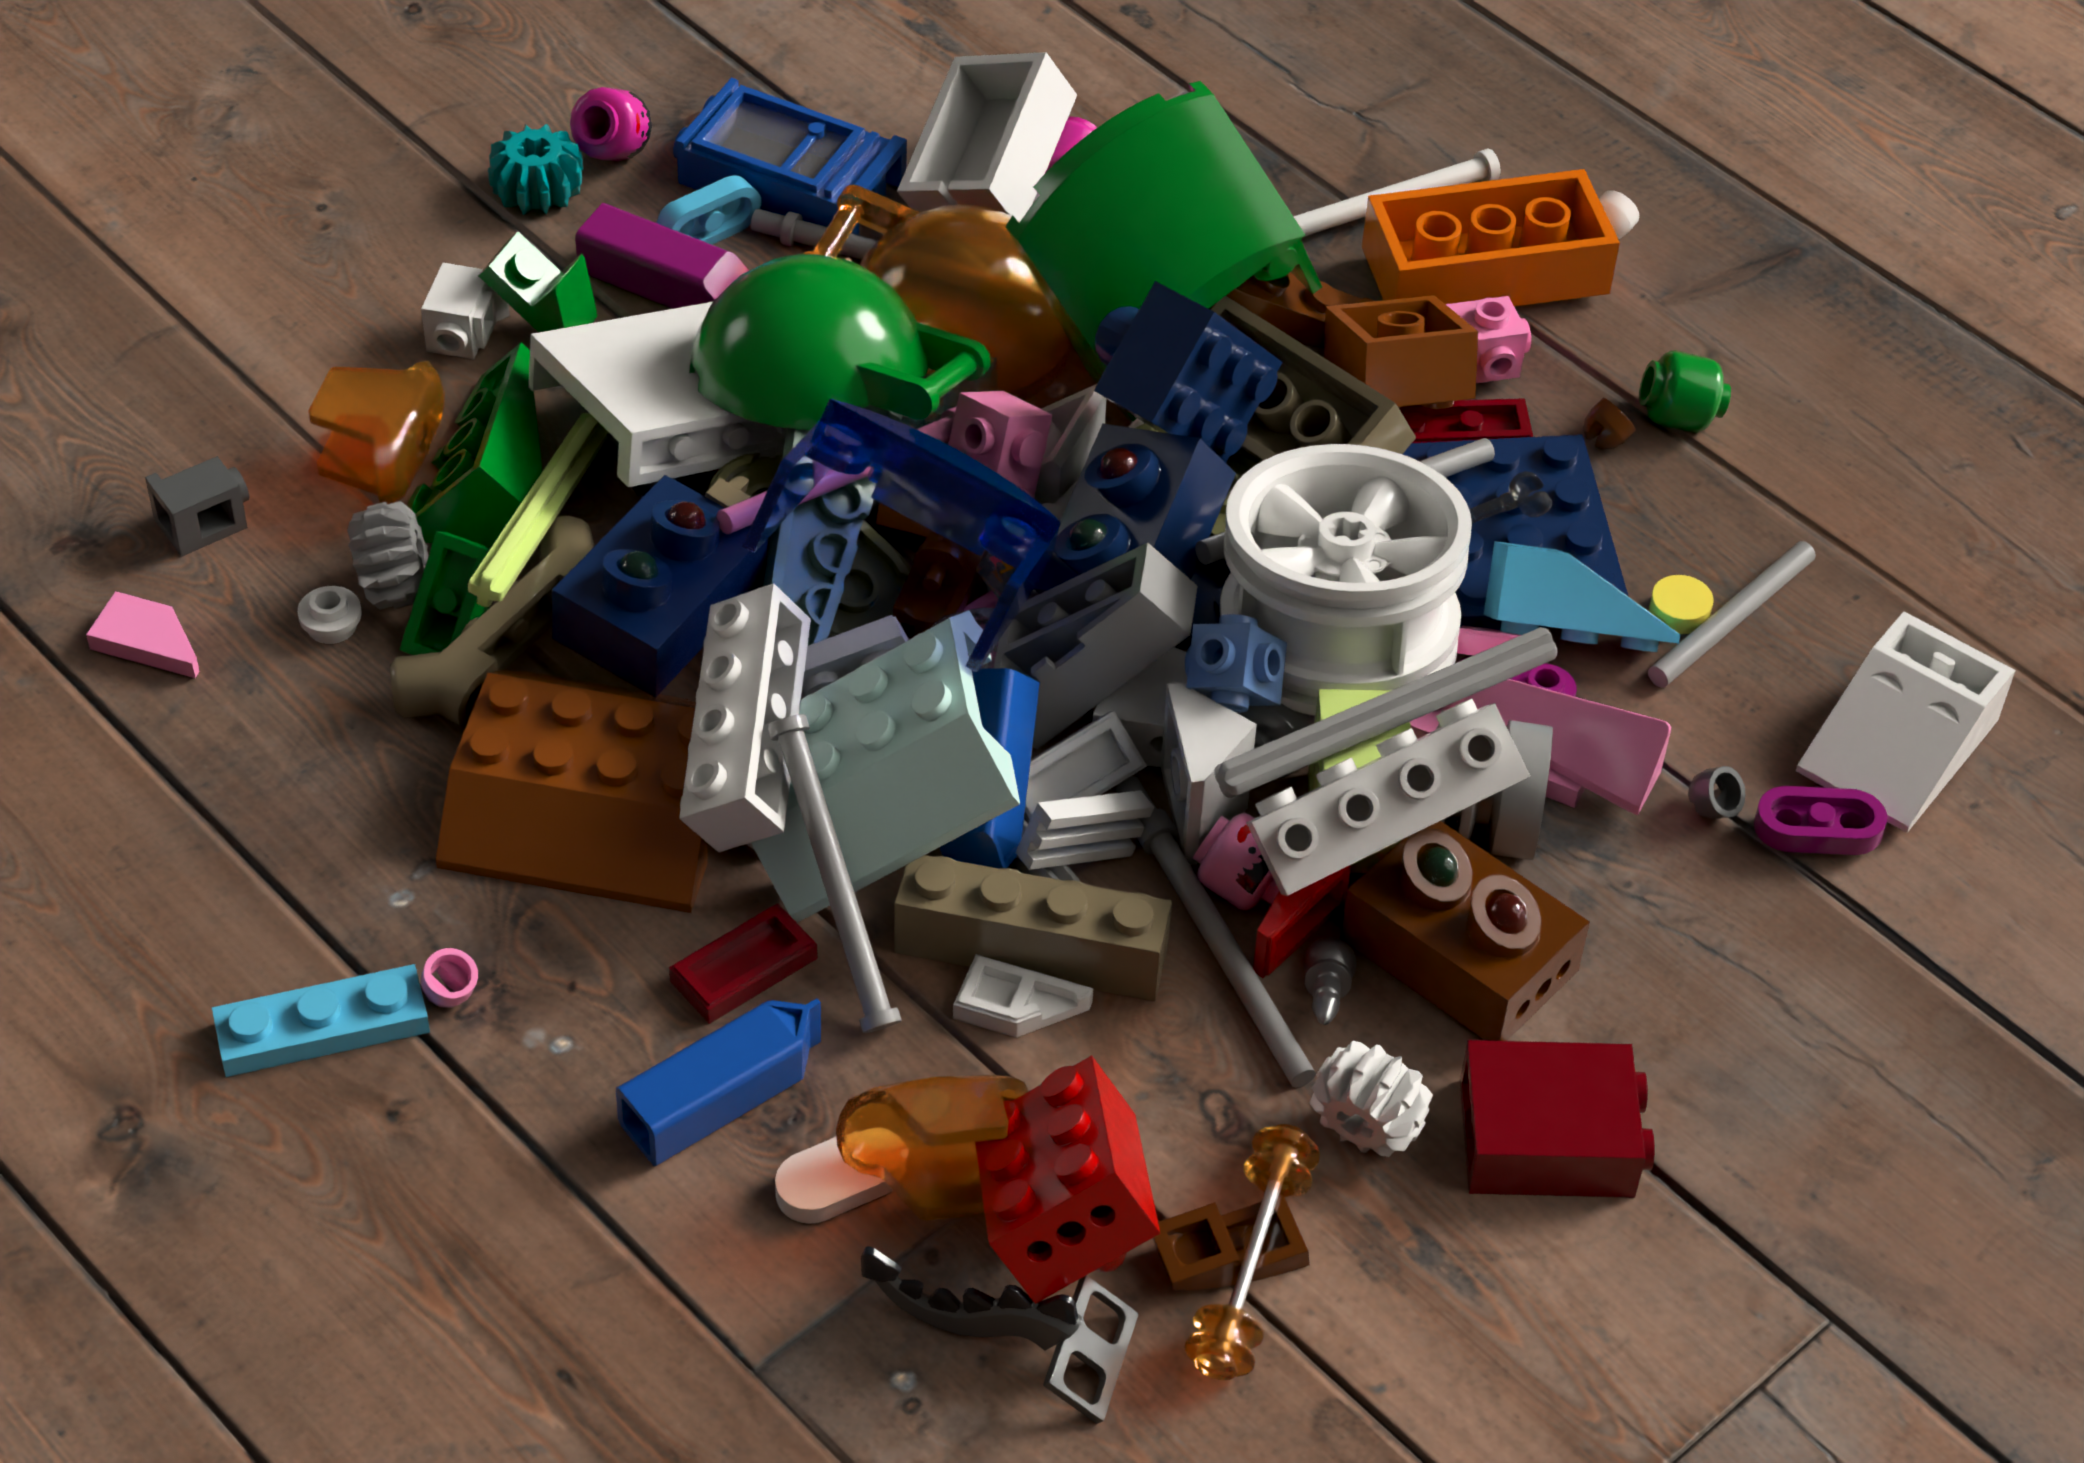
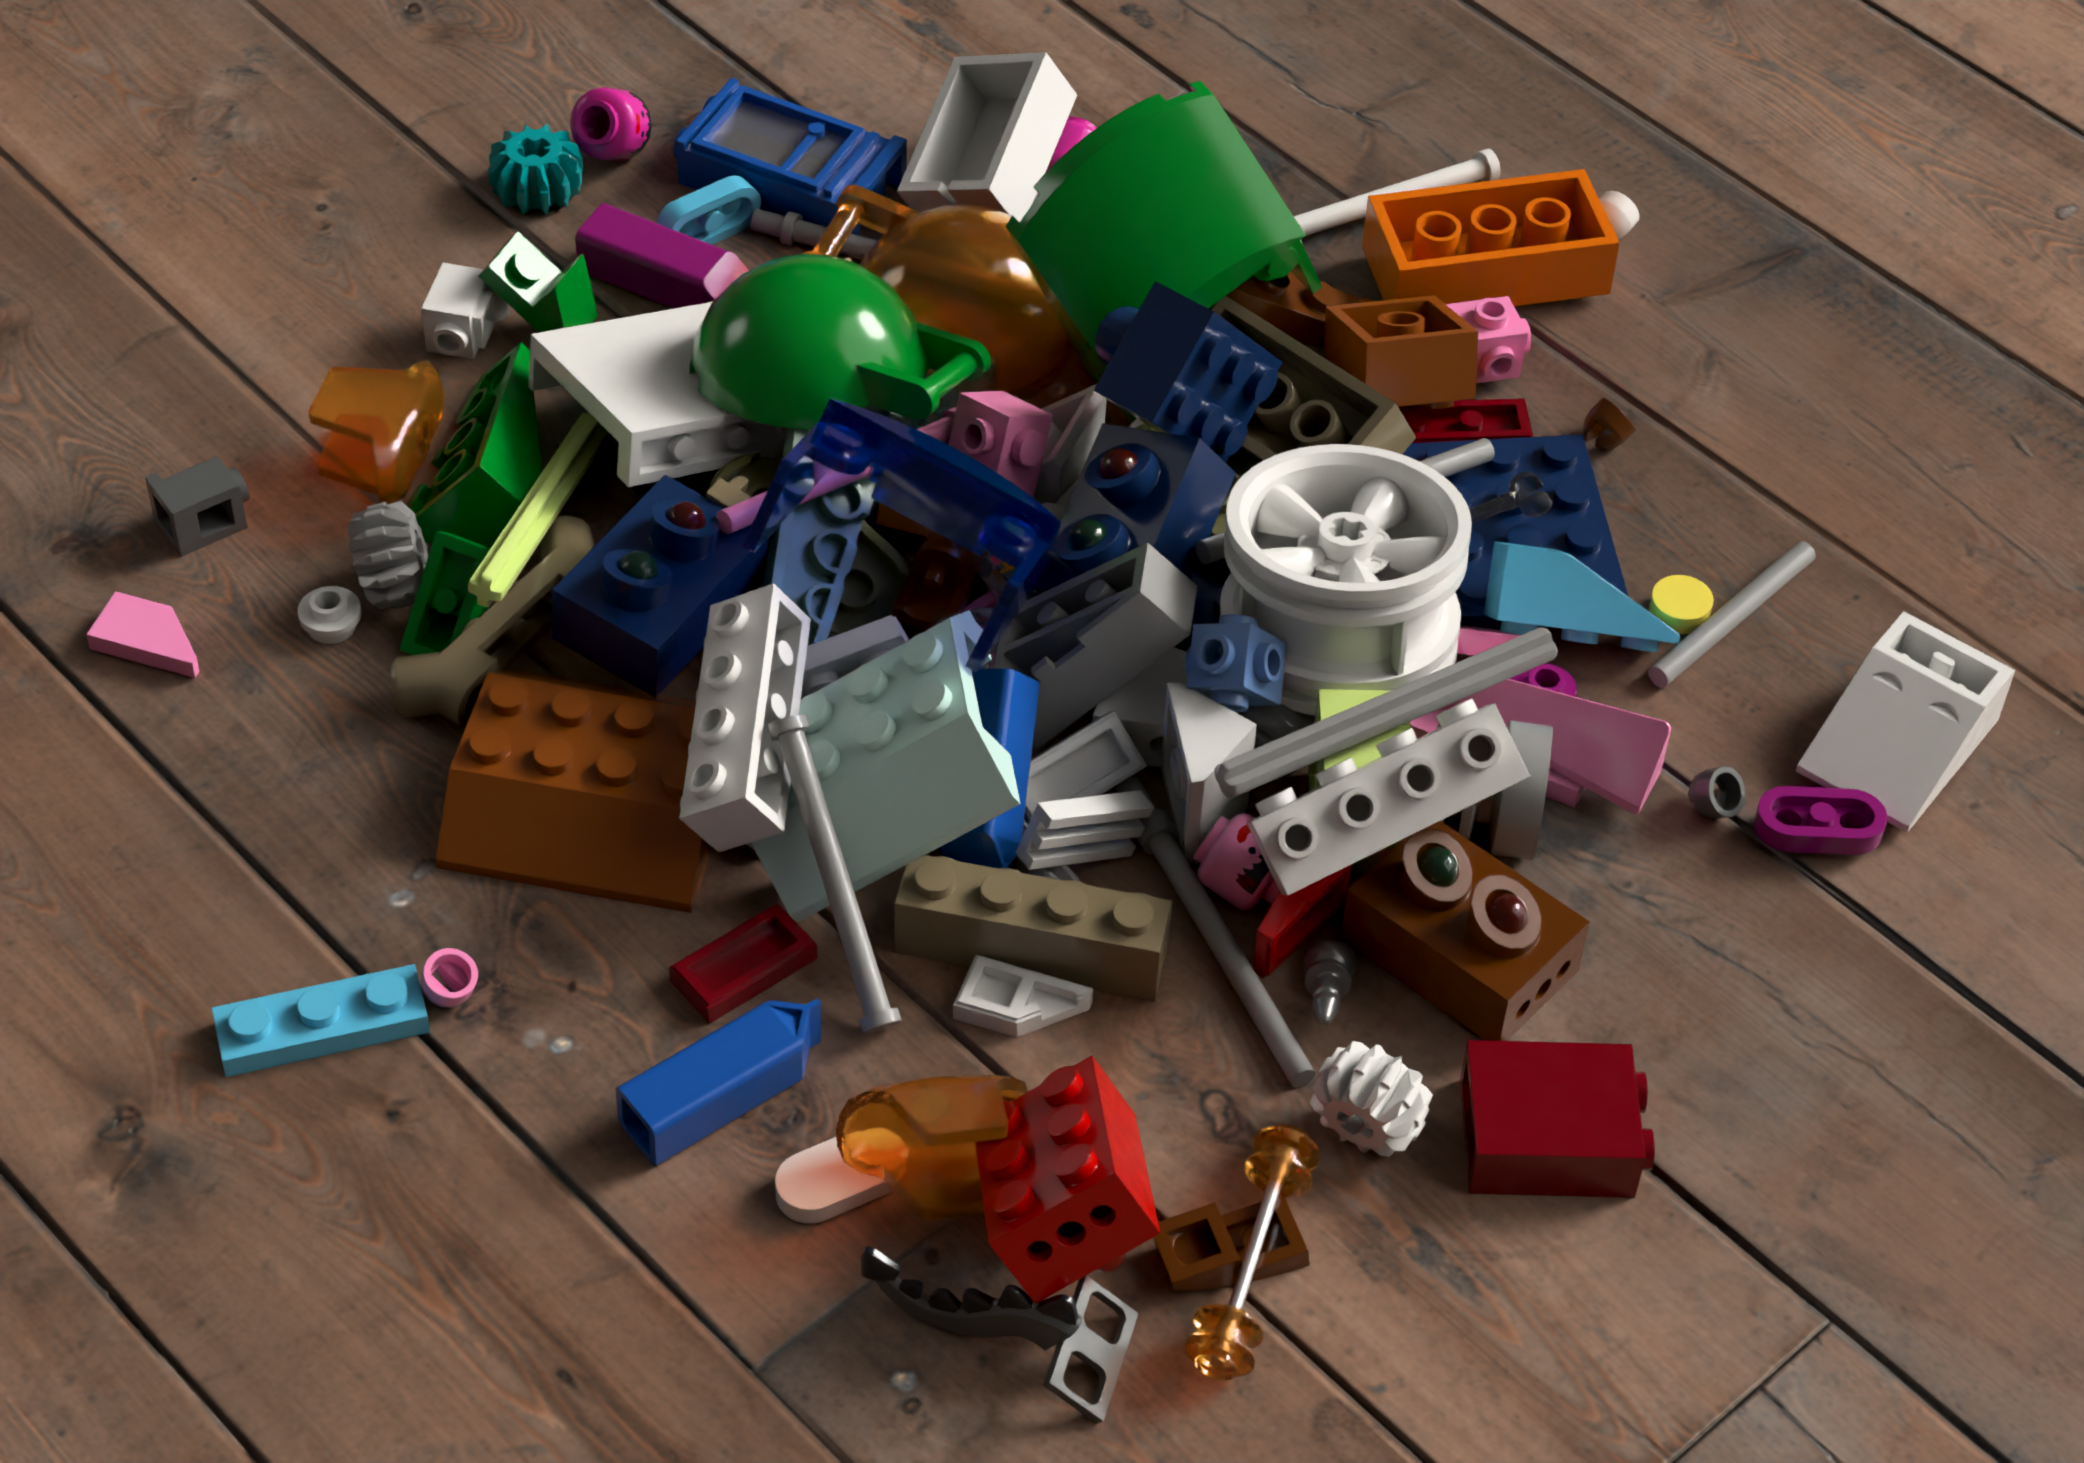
green head [1639,350,1731,433] -> none

